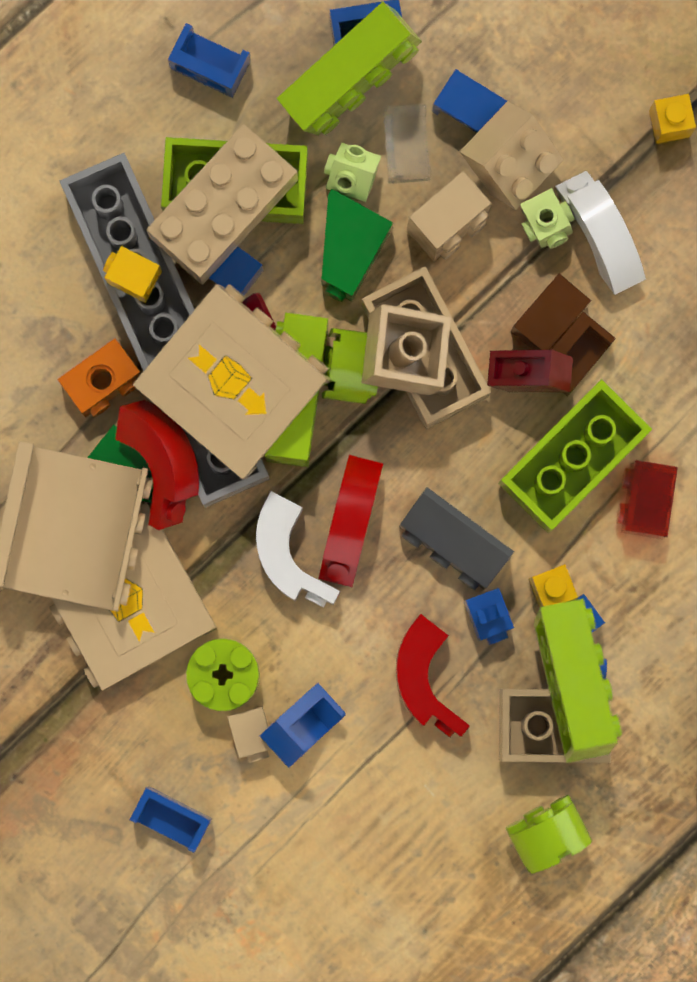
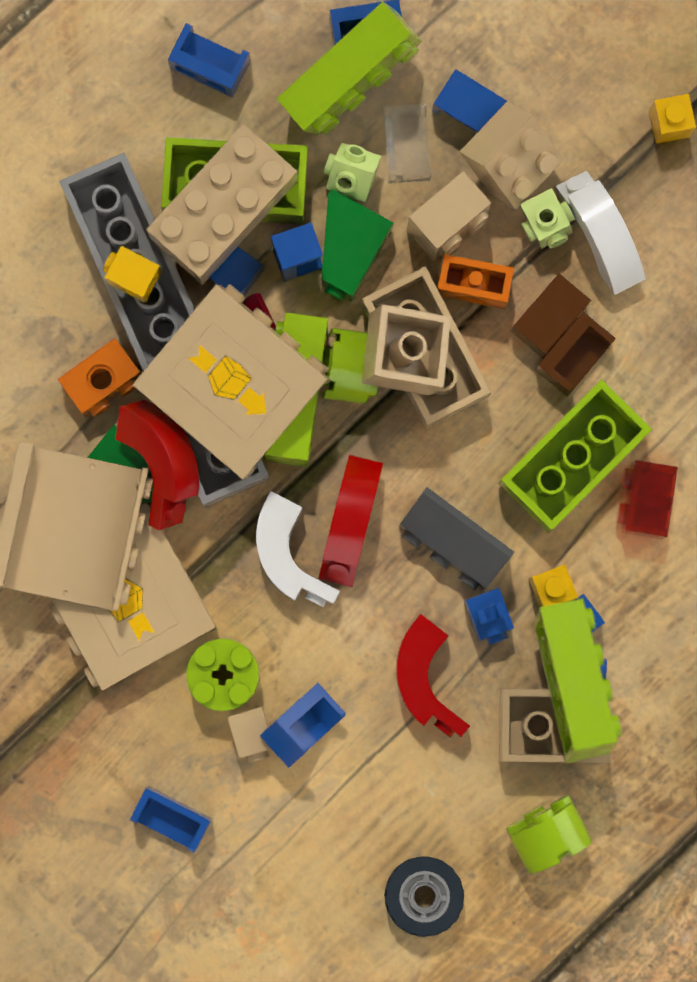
dark red panel [487,350,573,392] -> none
none -> blue panel [271,222,323,282]
none -> black wheel [384,856,464,937]
none -> orange brick [437,254,514,309]

